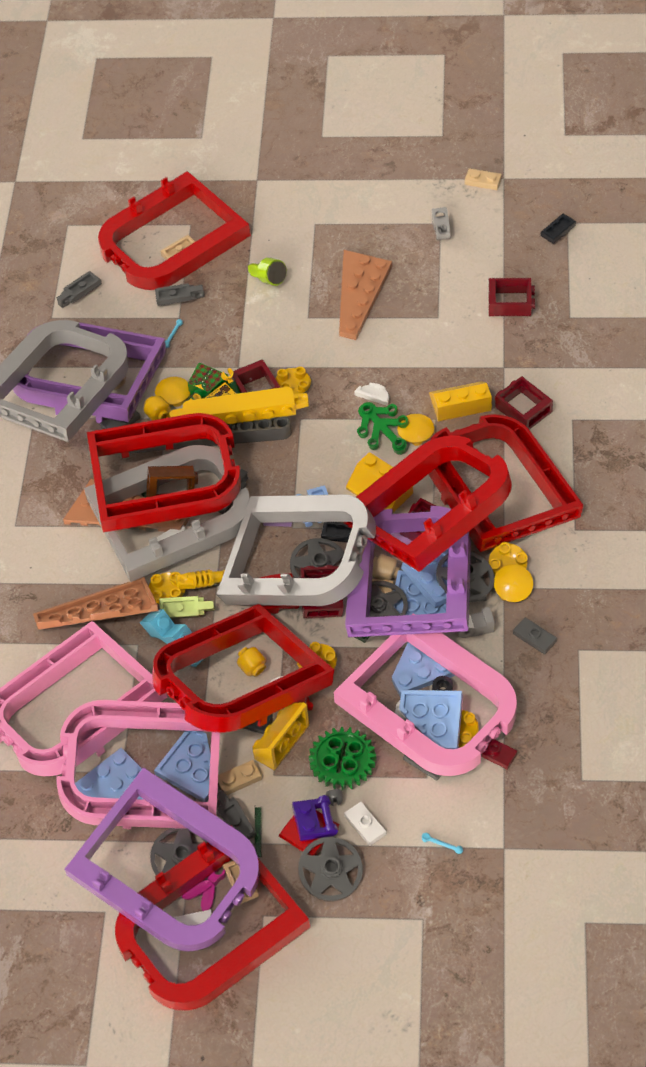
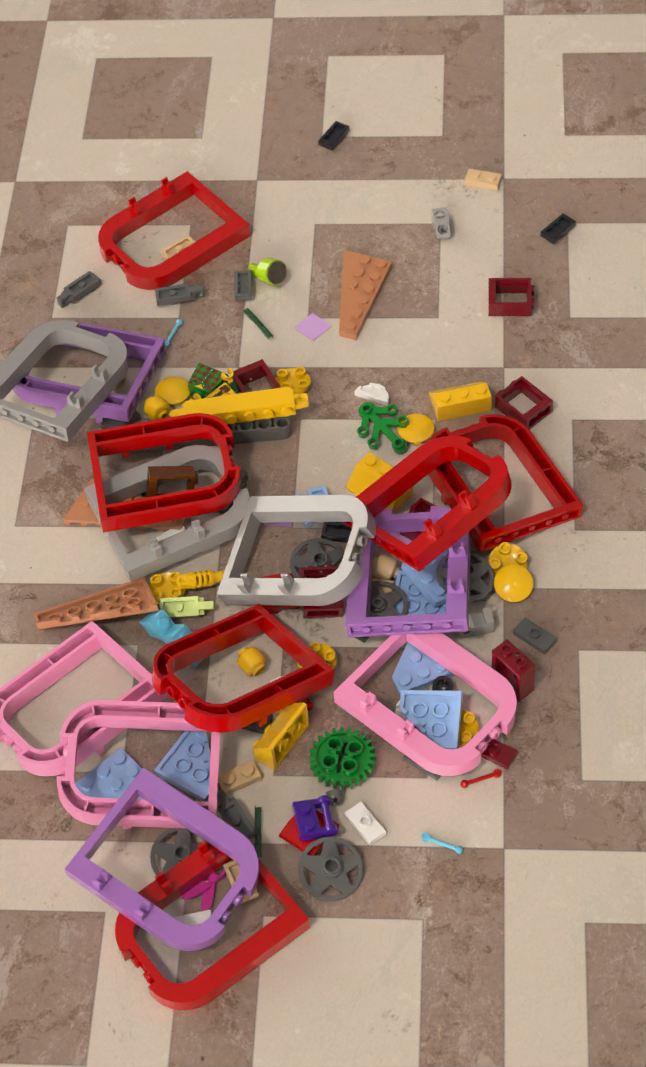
none -> dark grey plate [234,270,253,301]
none -> clear green piece [243,308,273,339]
none -> lavender sticker [295,313,331,340]
none -> black plate [318,121,350,150]
none -> red hinge [460,769,502,788]
none -> dark red window [492,639,535,702]

